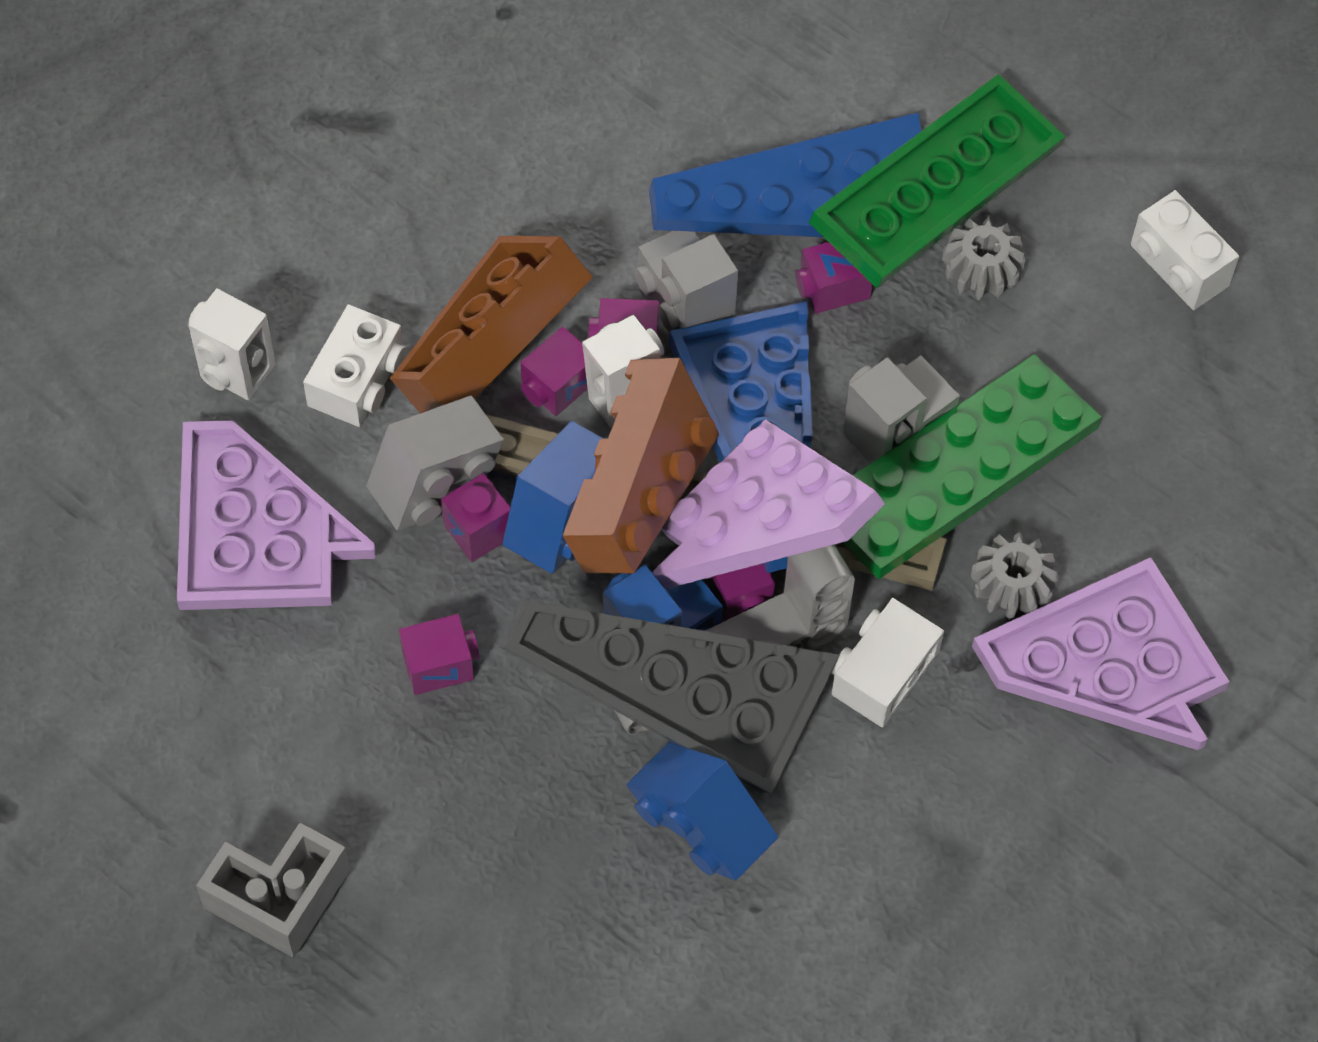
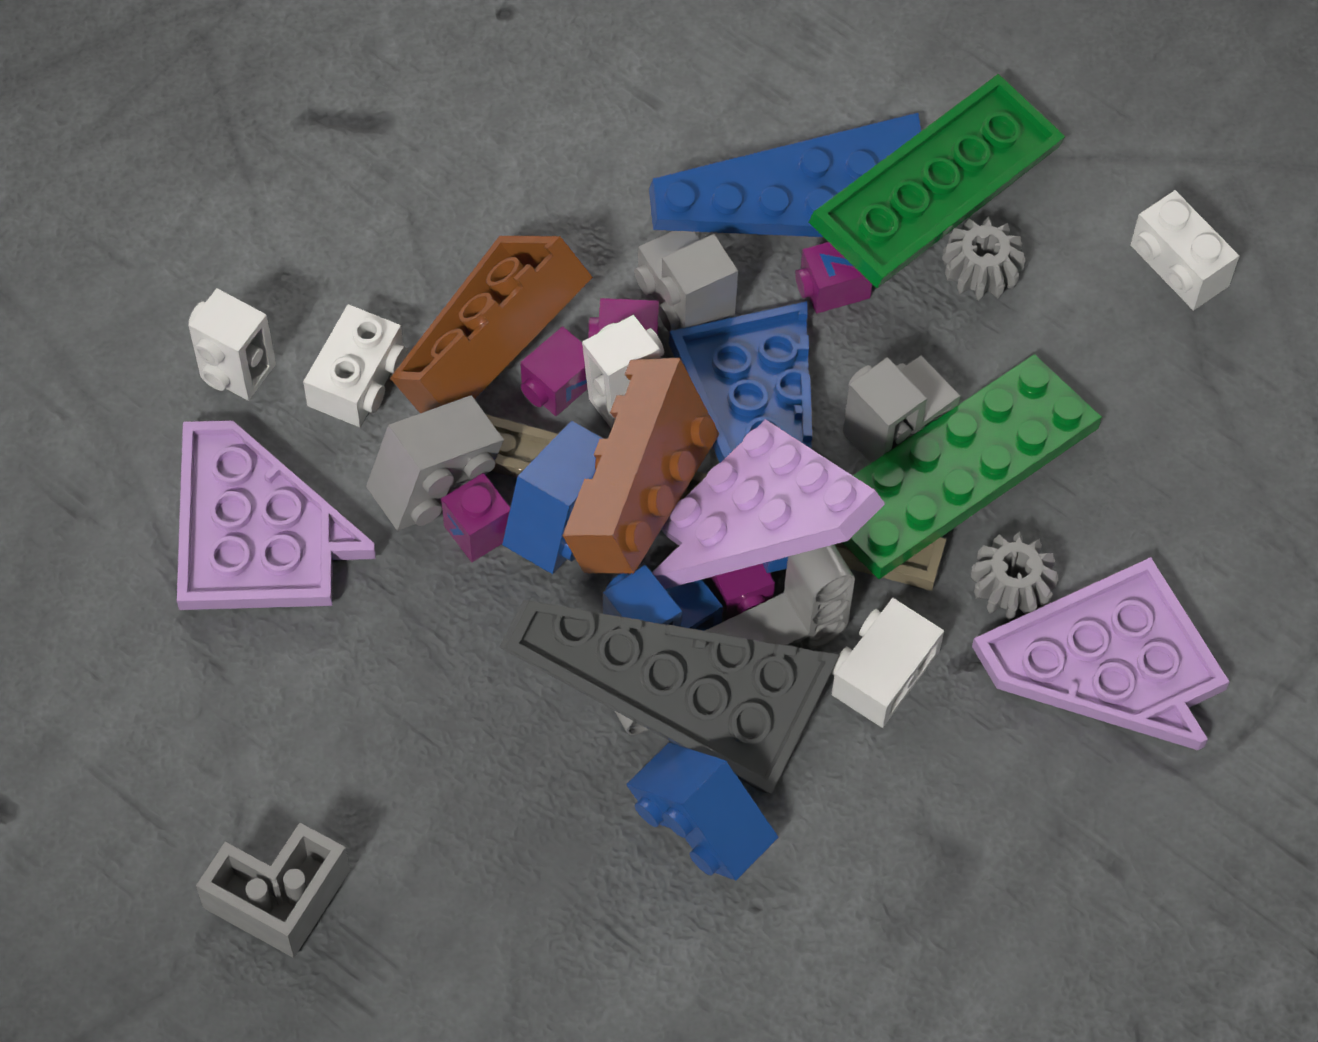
magenta brick [399,613,480,695] -> none

